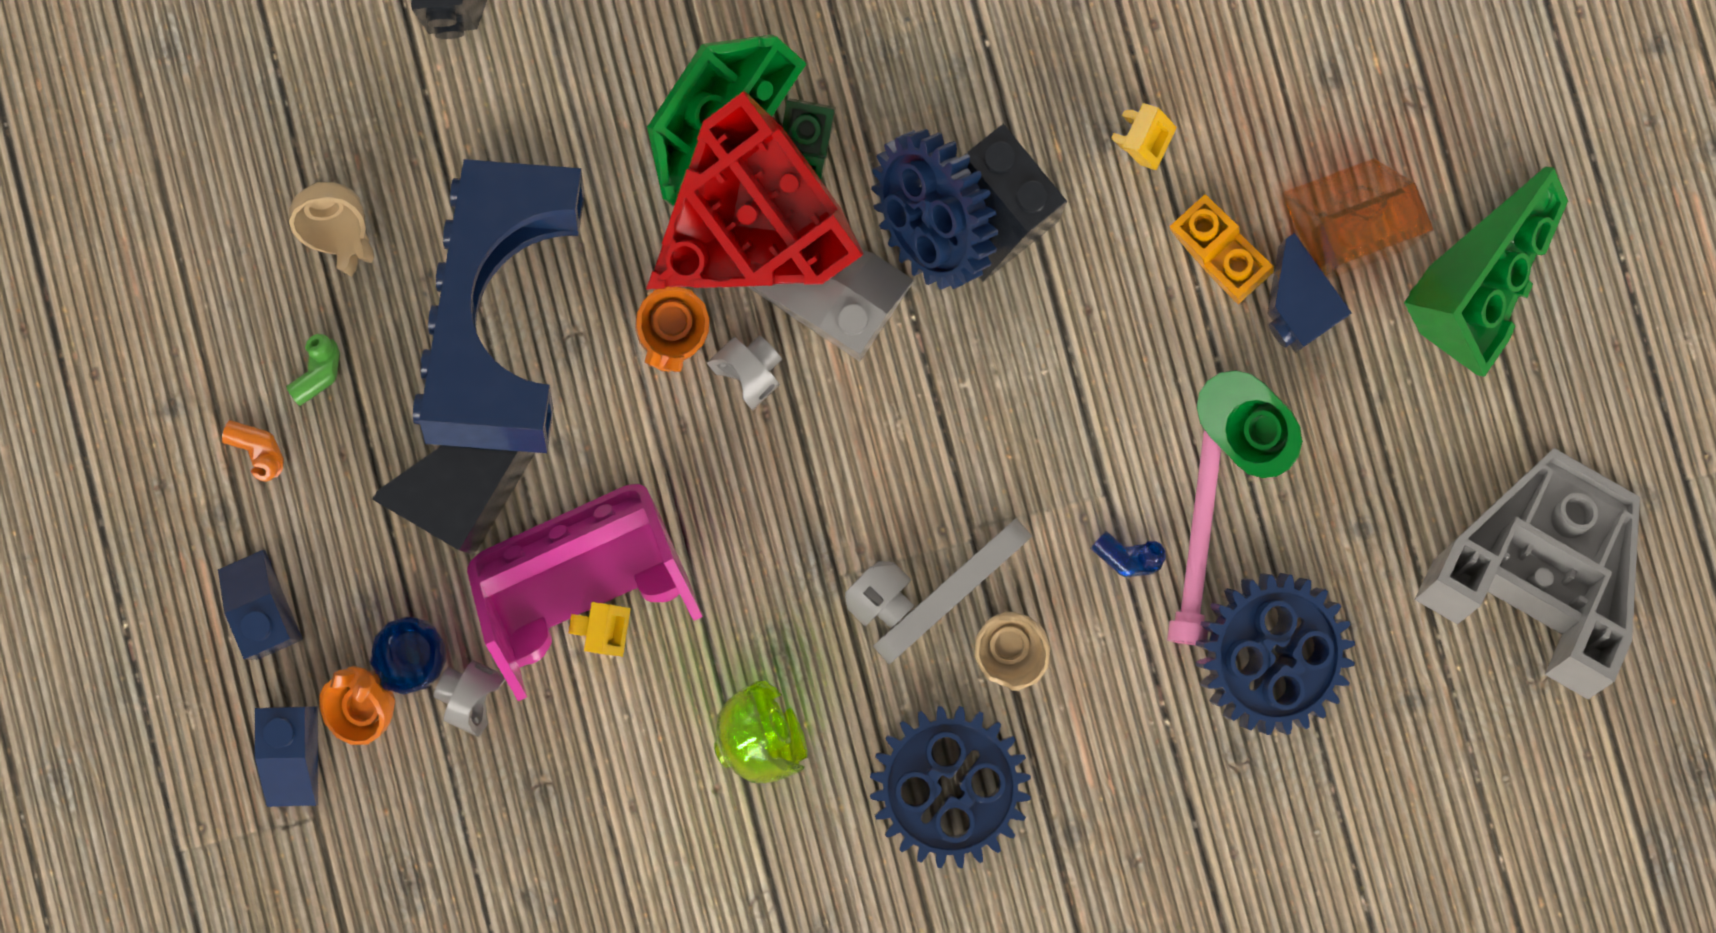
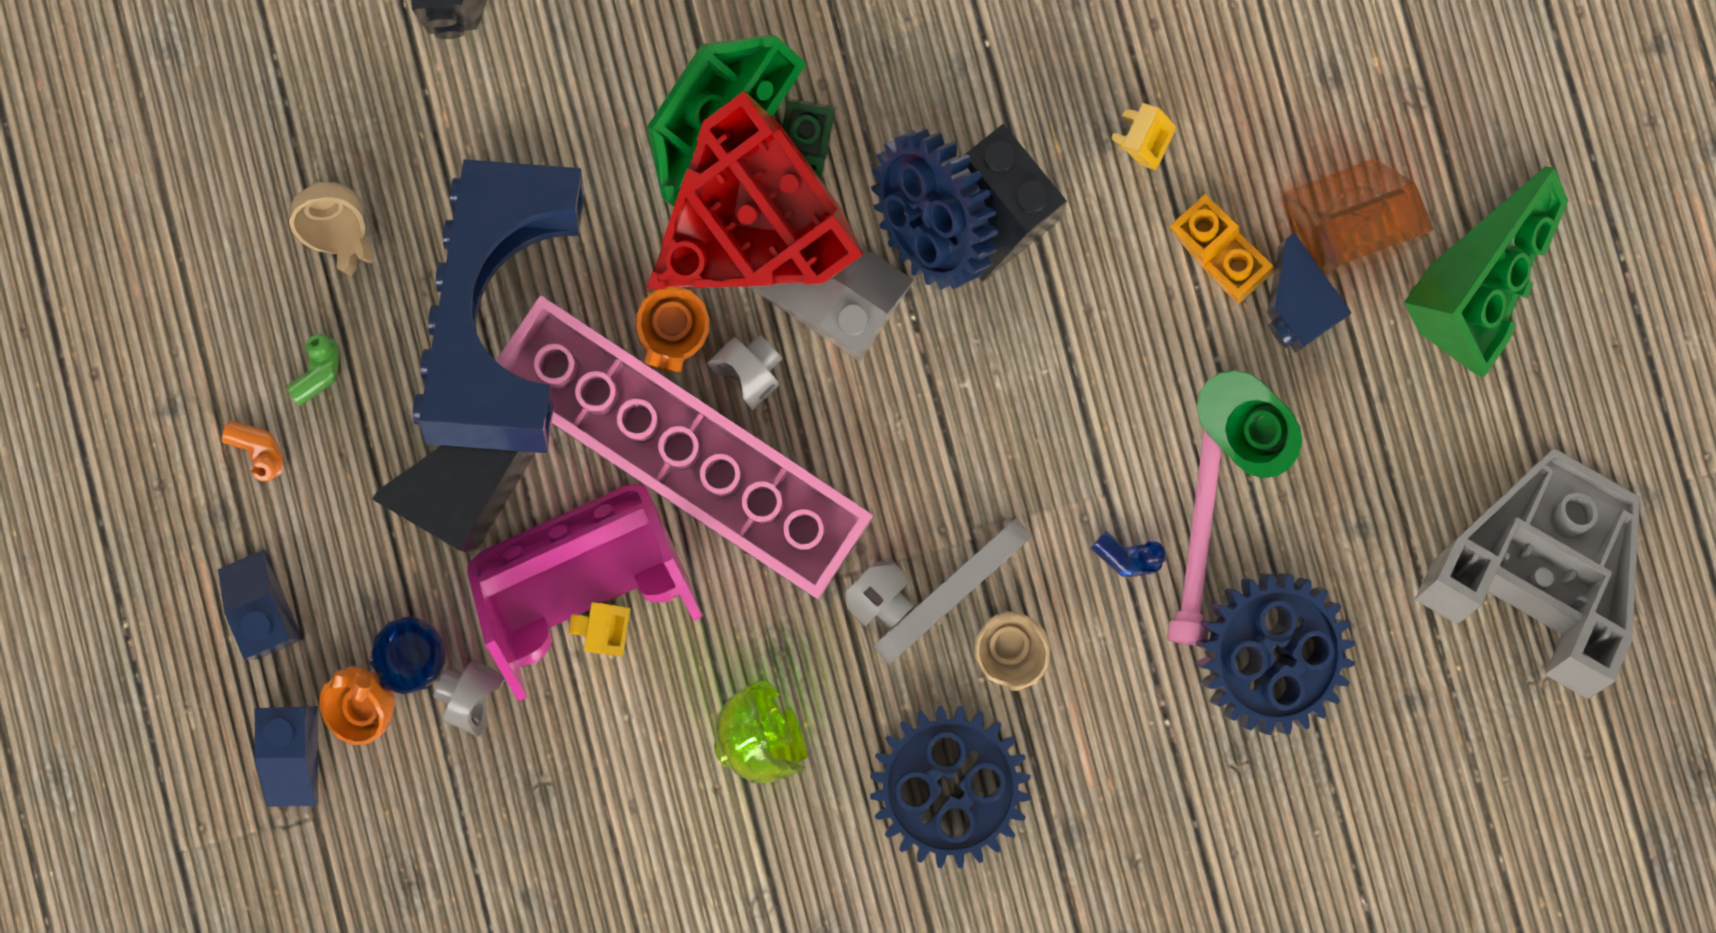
none -> bright pink brick [496,295,873,600]

